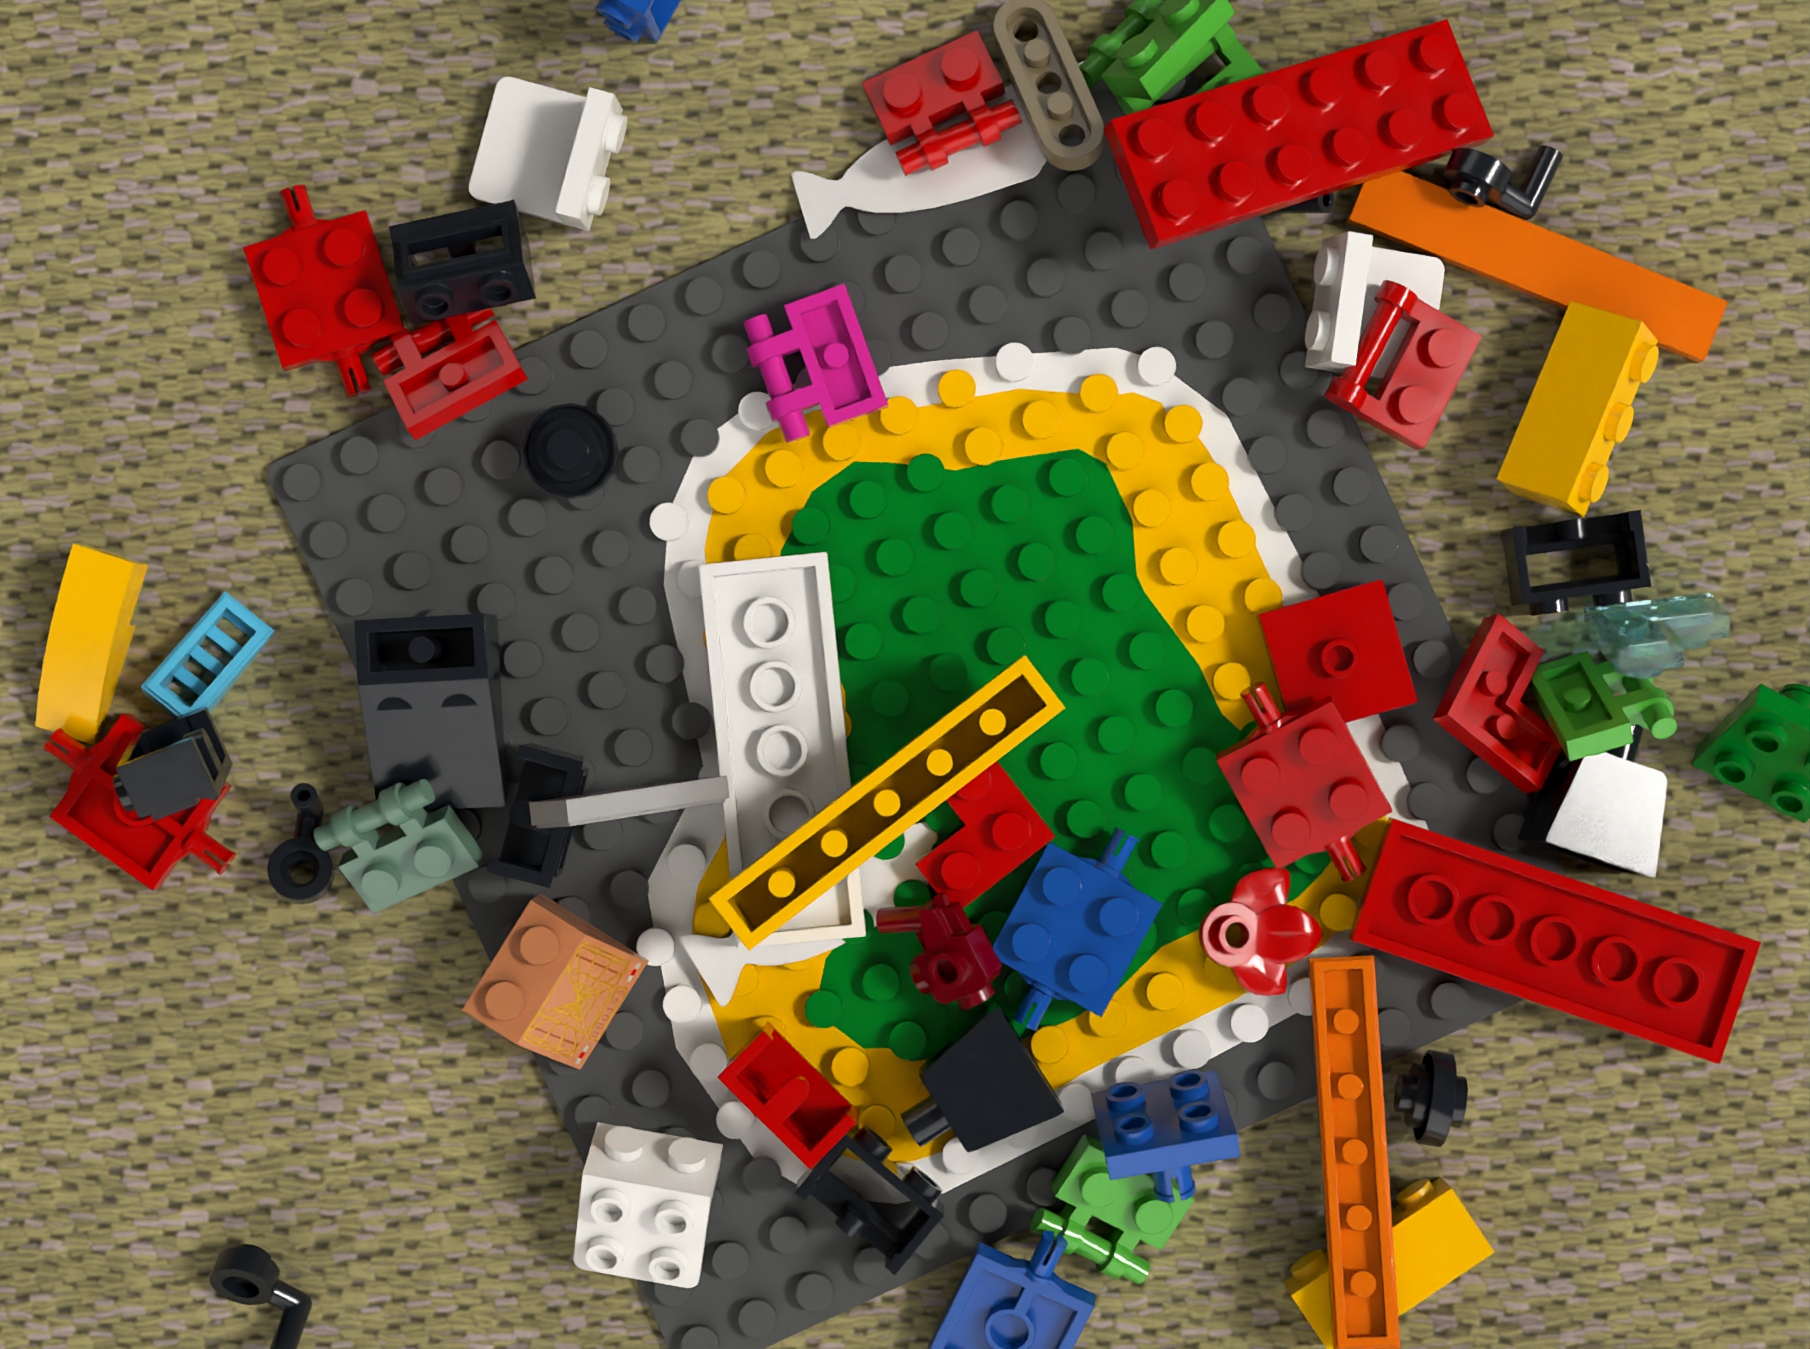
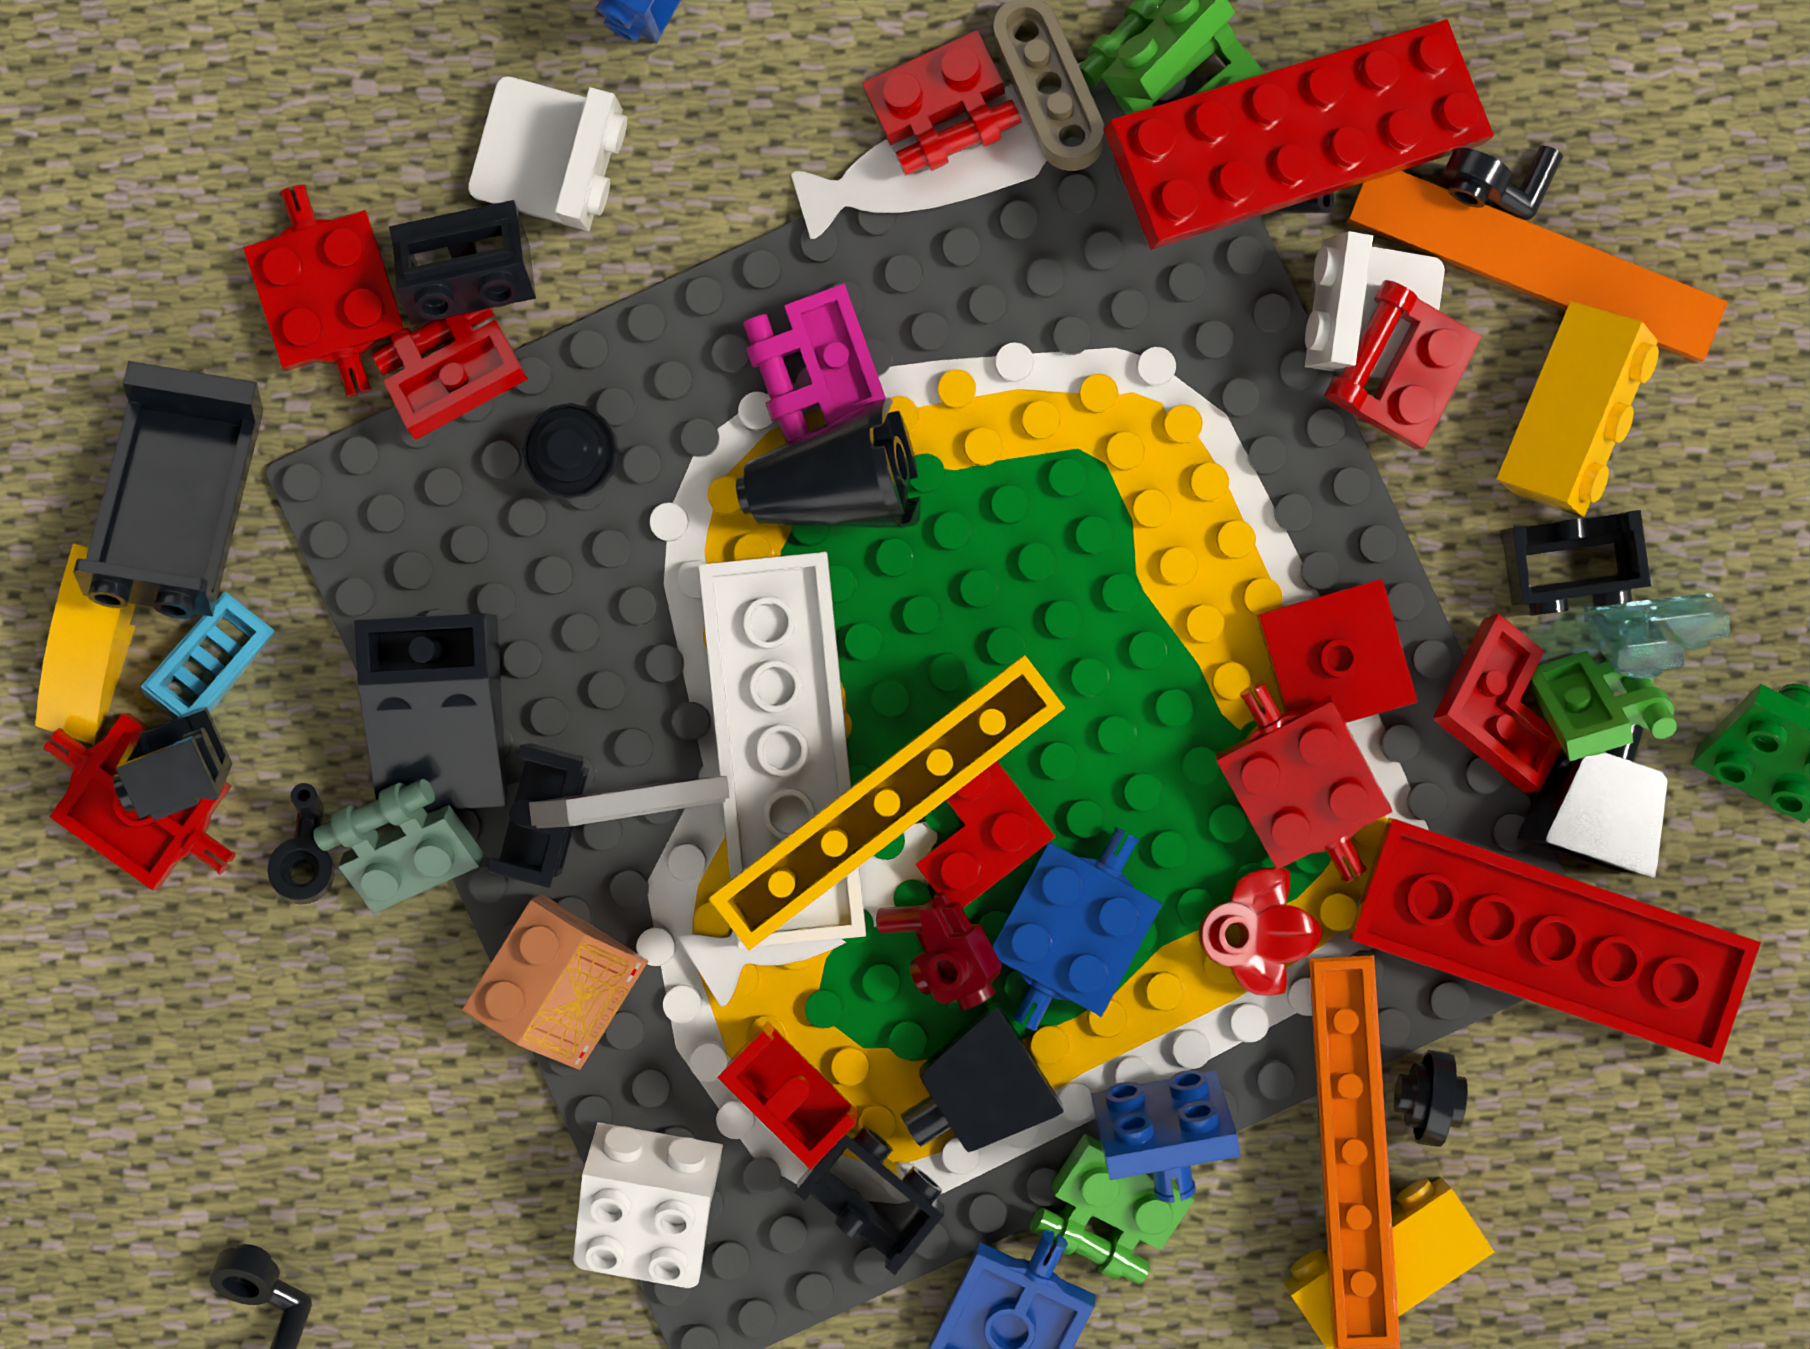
none -> black panel [73,361,263,619]
none -> black cone [736,398,921,528]

